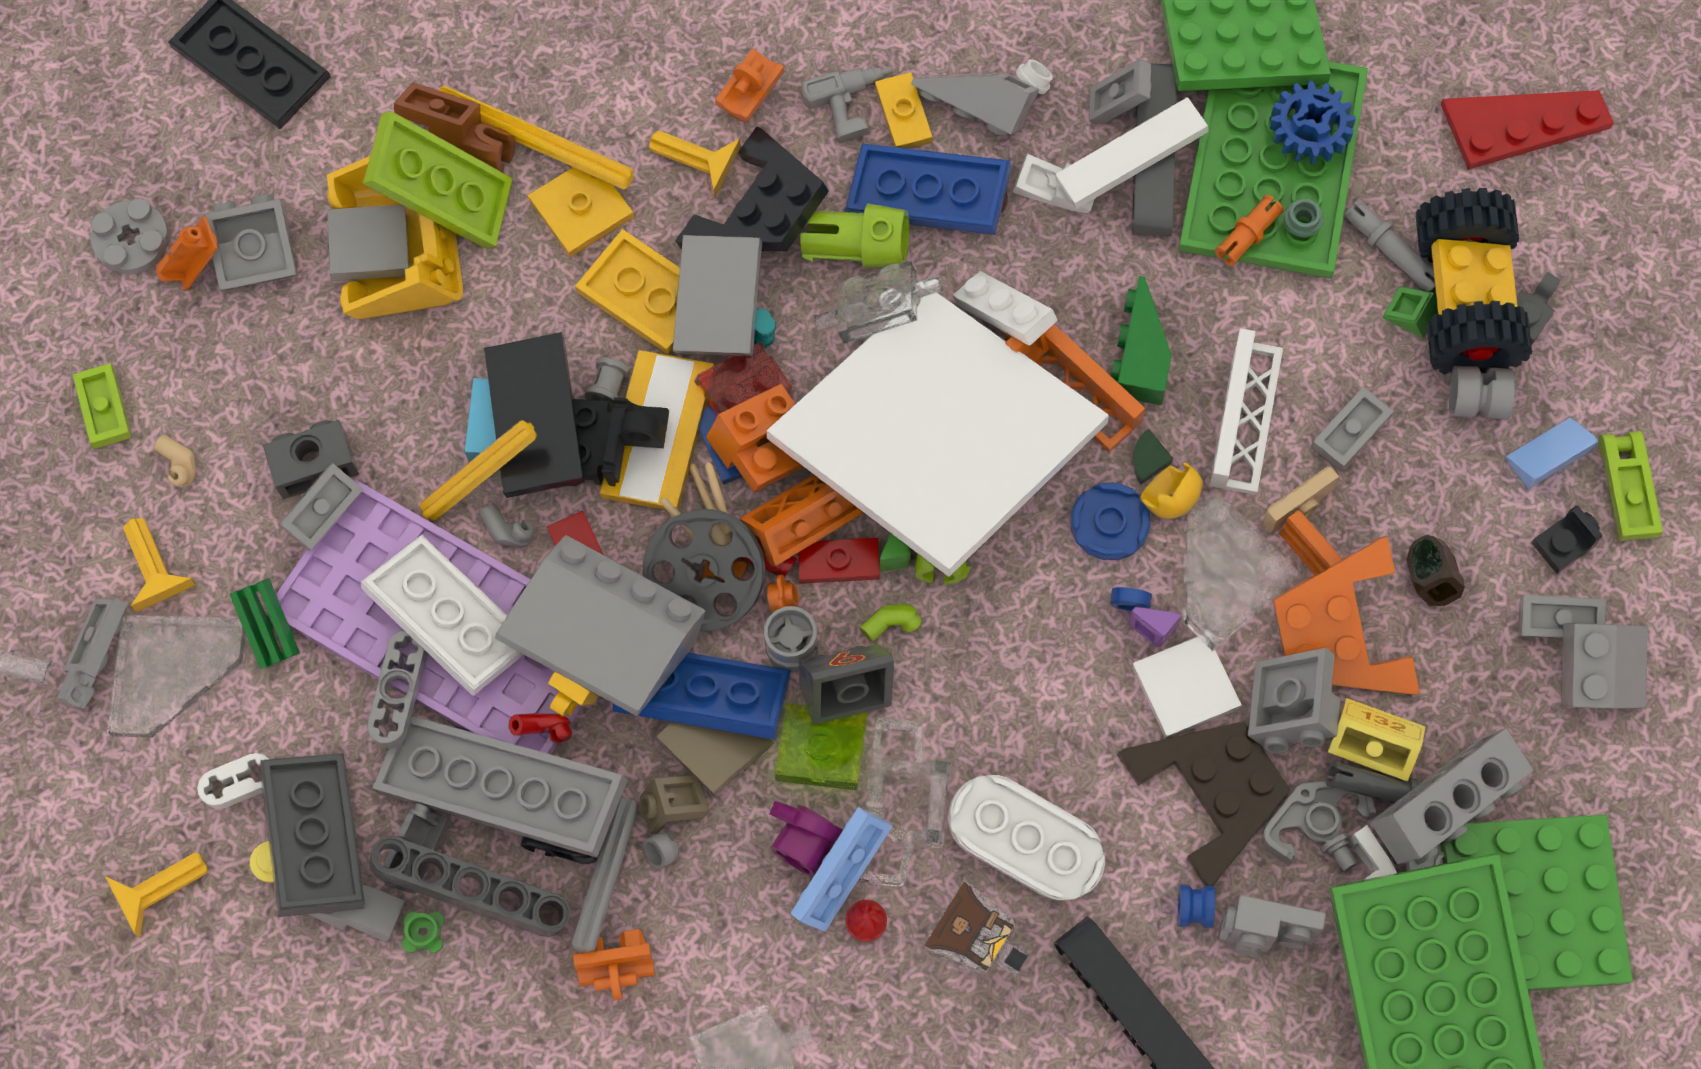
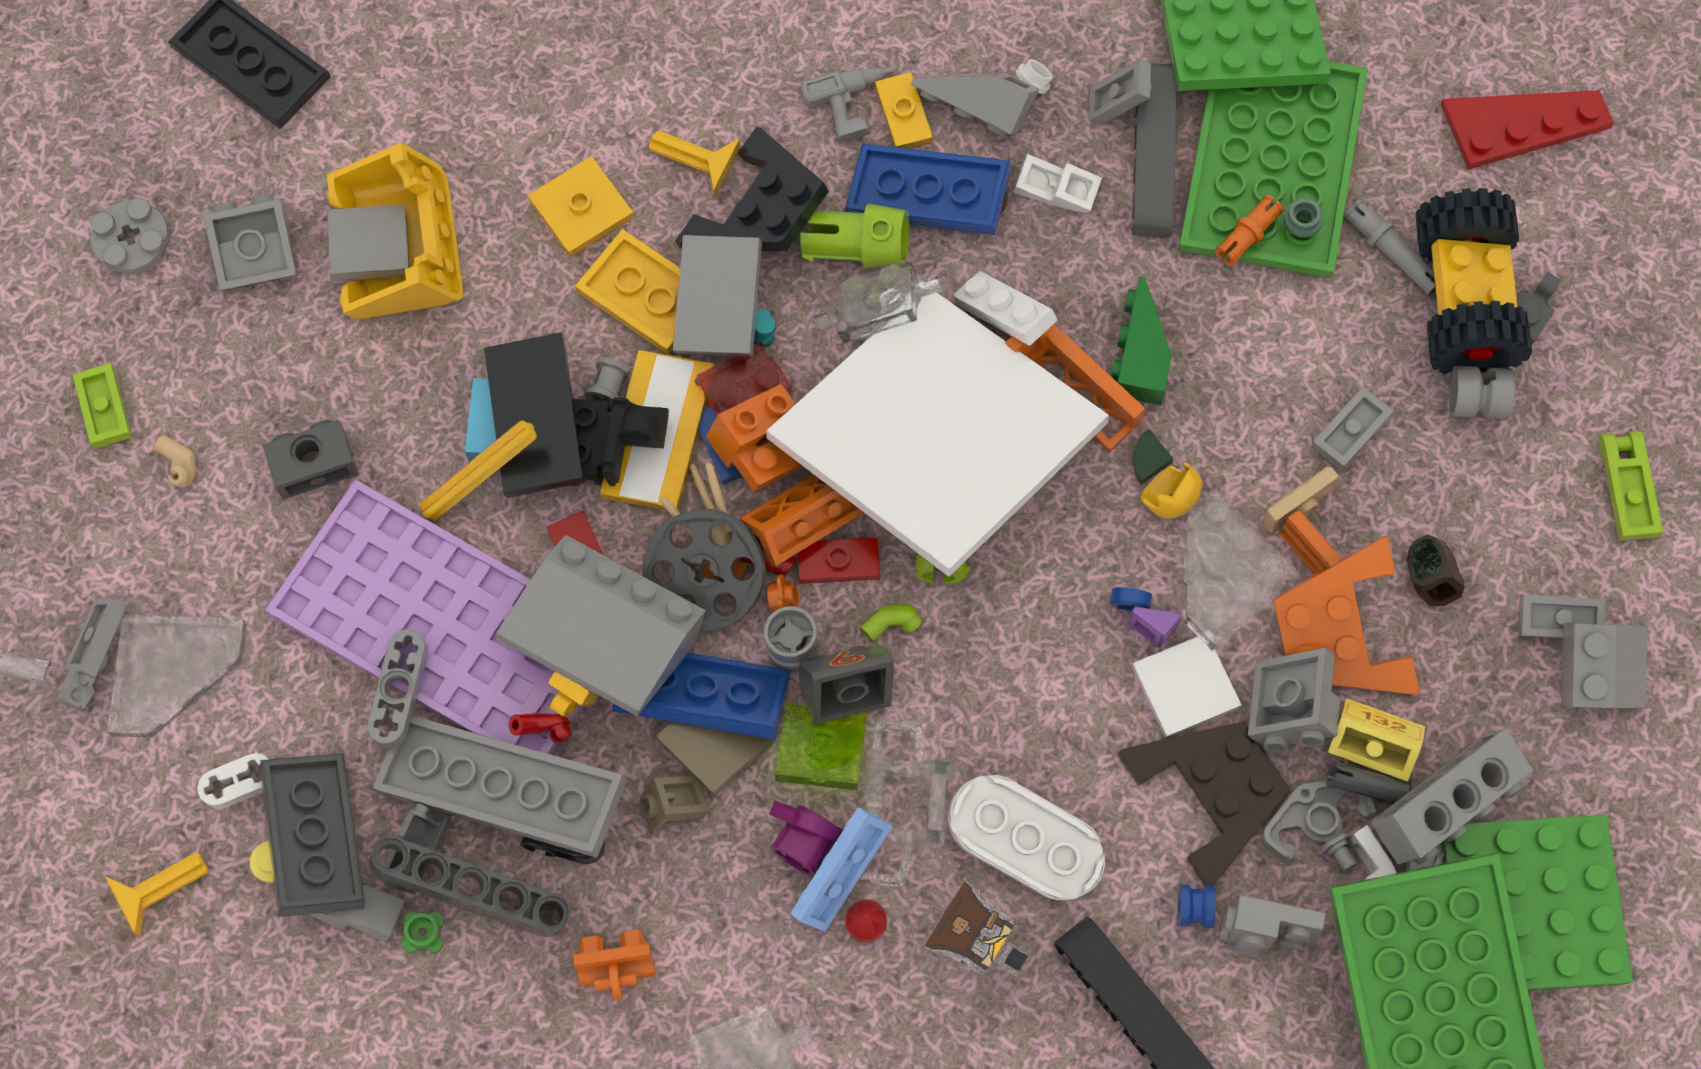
yellow piece [123,518,197,612] -> none
orange hinge [156,216,218,291] -> none
green tile [229,578,300,669] -> none
light grey plate [278,463,363,551] -> none
white tile [361,535,524,696] -> none
lime plate [363,110,513,249] -> none
dark orange plate [394,82,515,172] -> none
yellow axle [439,86,635,189] -> none
light grey arm [479,504,534,548] -> none
light grey axle [572,797,638,953] -> none
light grey hinge [642,833,679,869] -> none
orange hips [715,48,784,123] -> none
bright green slope [880,533,911,572] -> none
white tile [1055,97,1209,209] -> none
blue tile [1071,483,1150,560] -> none
white fence [1209,328,1283,495] -> none
blue gear [1269,81,1356,164] -> none
bright green slope [1382,286,1438,339] -> none
light blue slope [1505,417,1599,490] -> none
black bracket [1531,505,1602,574] -> none

